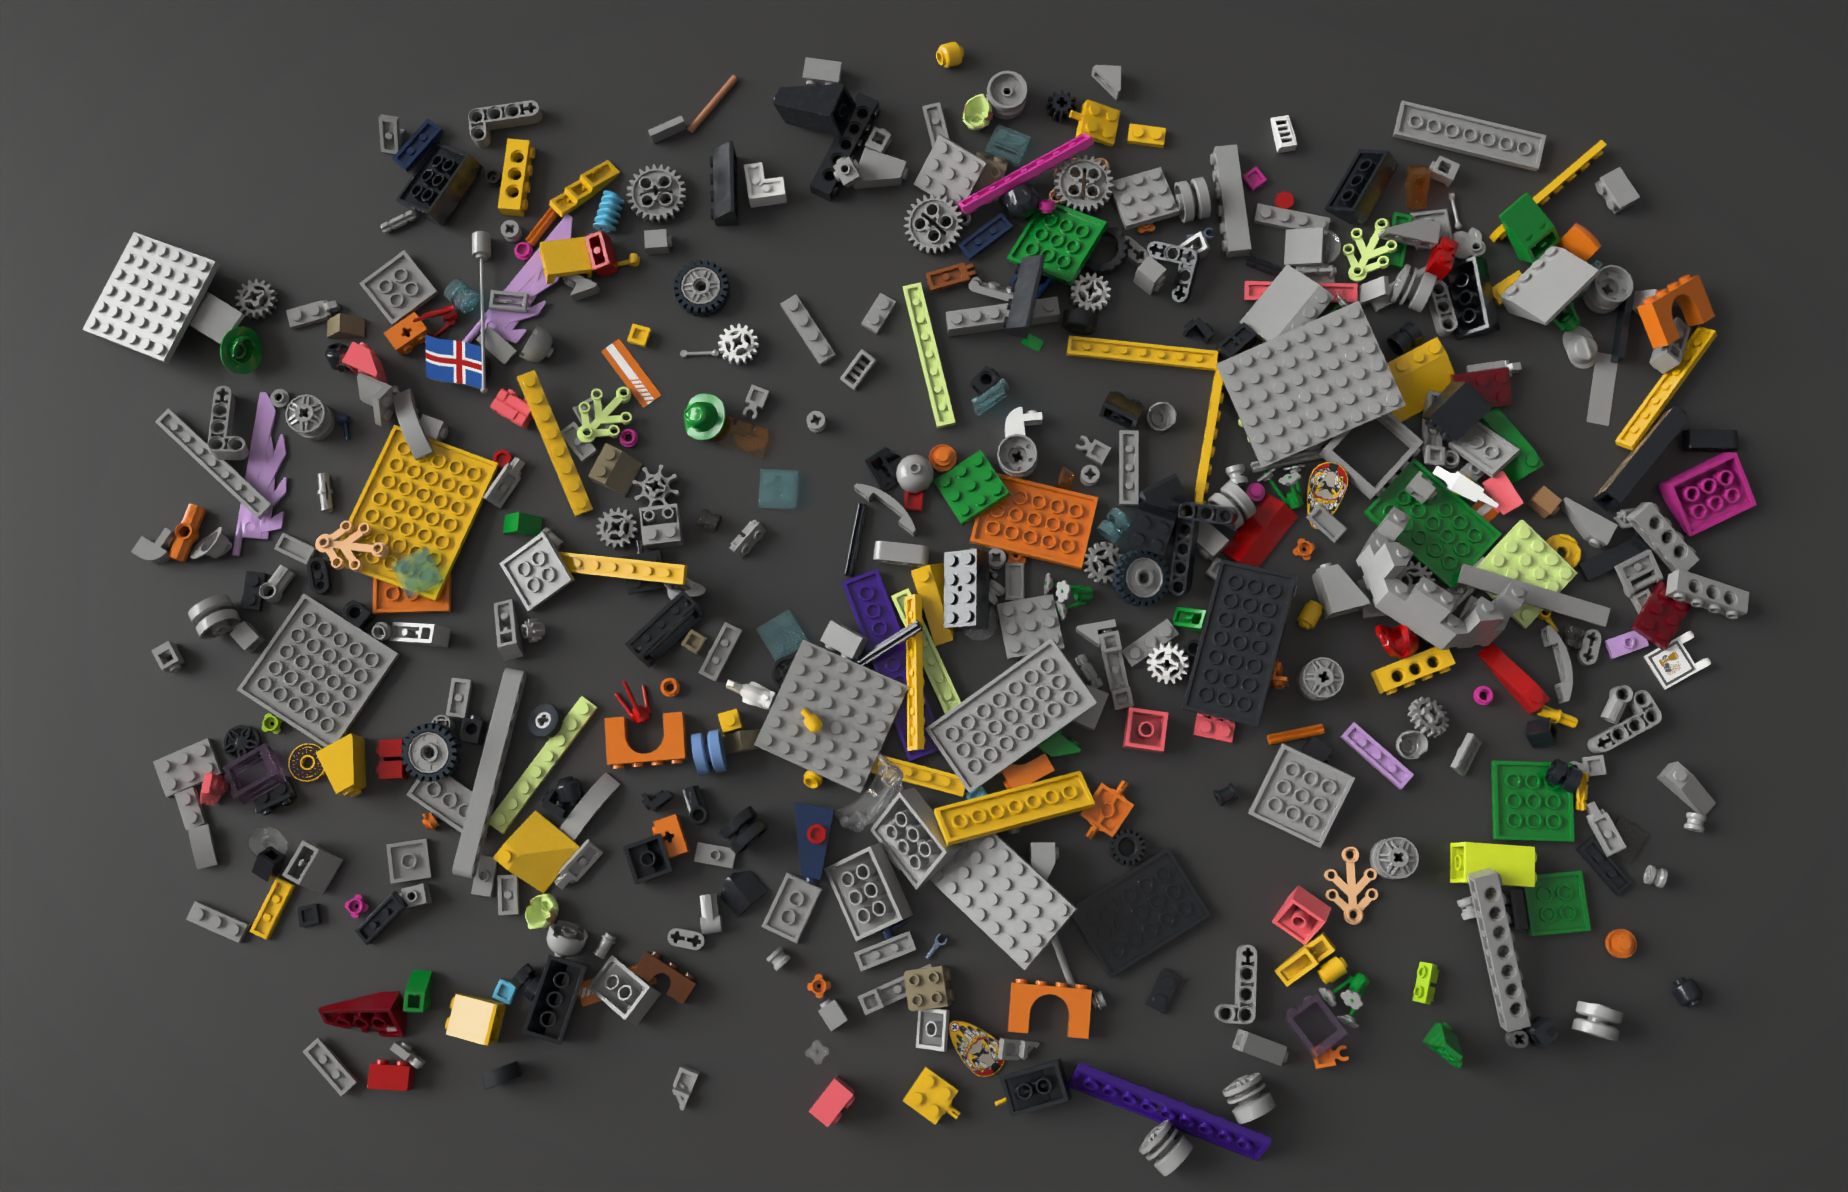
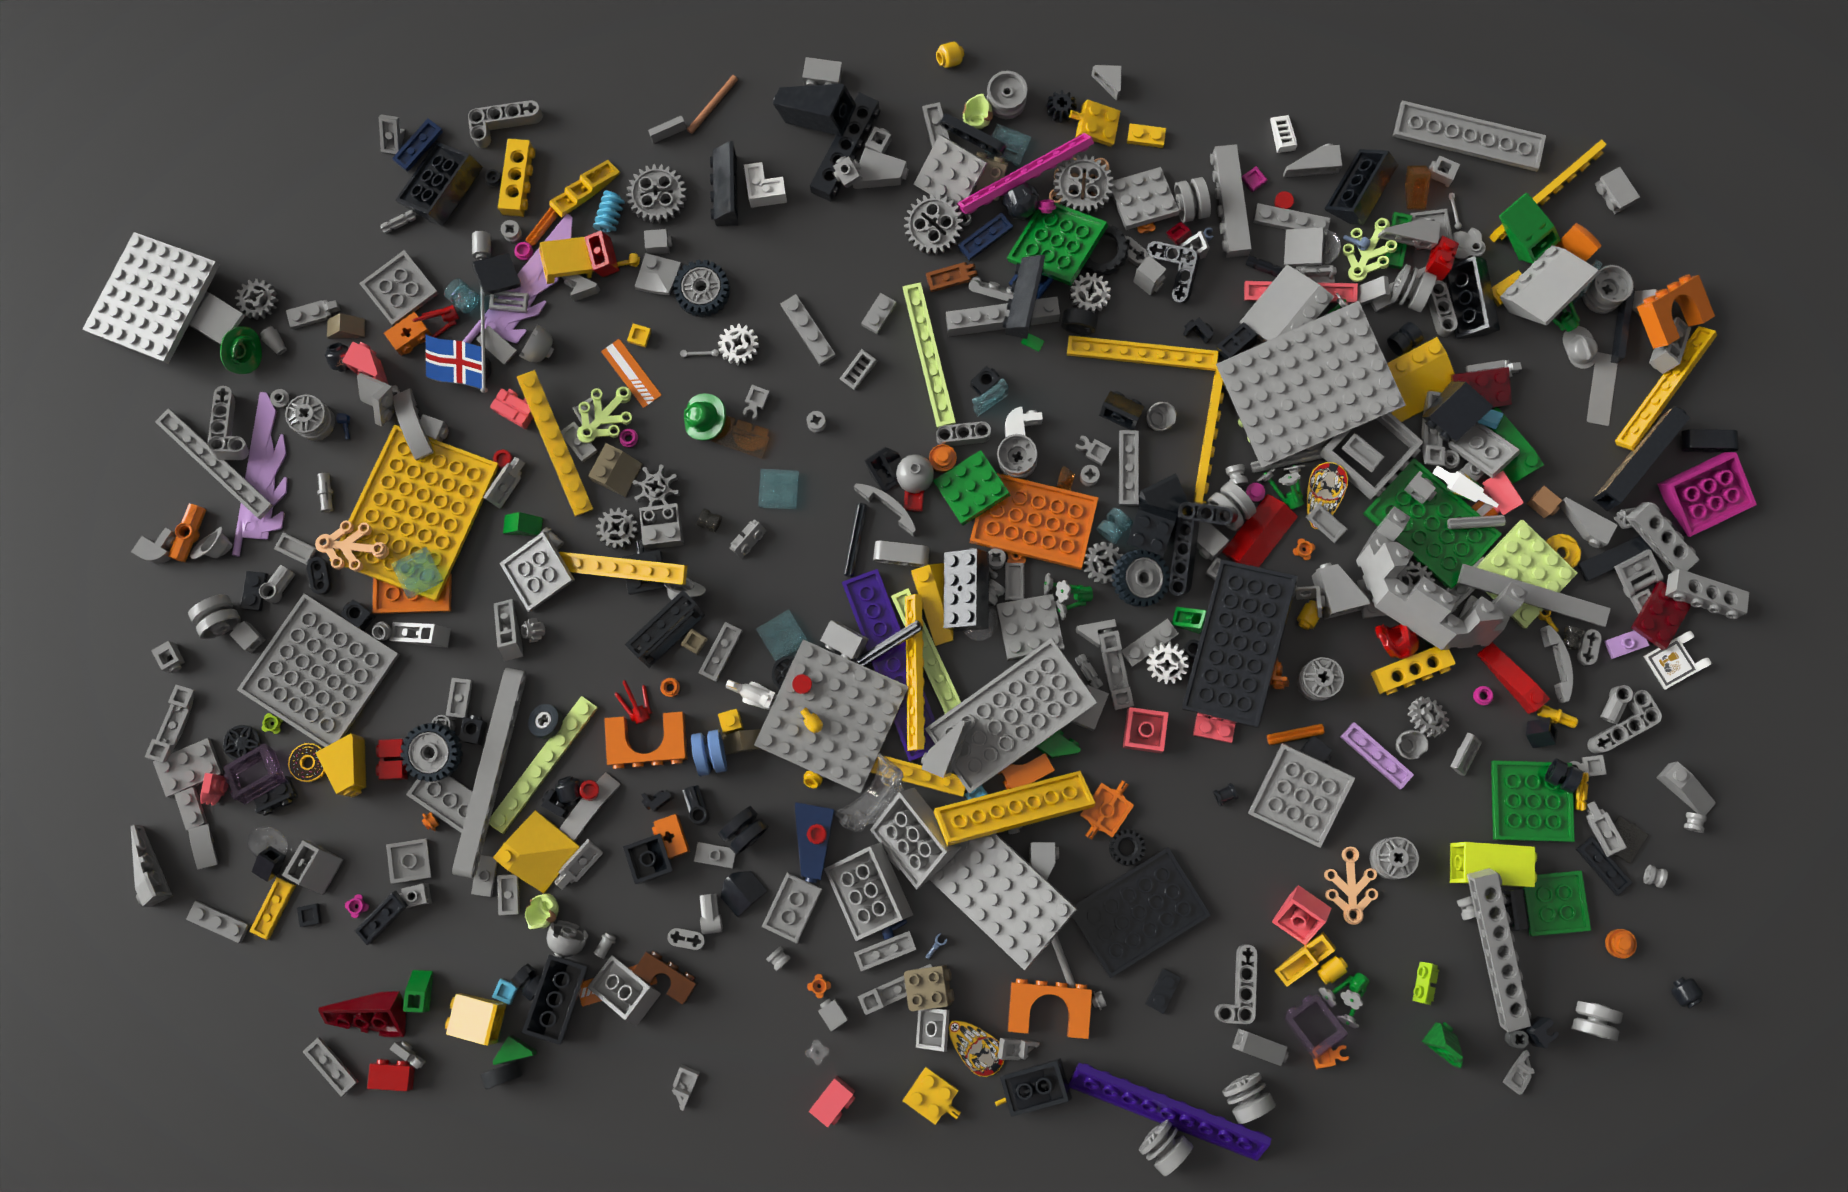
none -> light grey wedge [131,825,173,907]
none -> light grey slope [145,685,195,763]
none -> light grey cone [260,326,287,355]
none -> black tile [472,253,521,296]
none -> green slope [493,1035,537,1065]
none -> red tile [579,780,599,801]
none -> light grey plate [635,253,682,295]
none -> red tile [792,674,812,695]
none -> light grey slope [921,720,972,778]
none -> light grey beam [936,421,991,446]
none -> black beam [939,114,1007,157]
none -> dark red plate [1166,222,1193,246]
none -> light grey slope [1283,144,1342,177]
none -> light grey bracket [1296,585,1325,618]
none -> light grey tile [1342,433,1384,473]
none -> sand blue hand [1343,235,1371,251]
none -> light grey axle [1447,515,1506,529]
none -> medium azure tile [1478,409,1504,429]
none -> light grey slope [1502,1050,1534,1095]

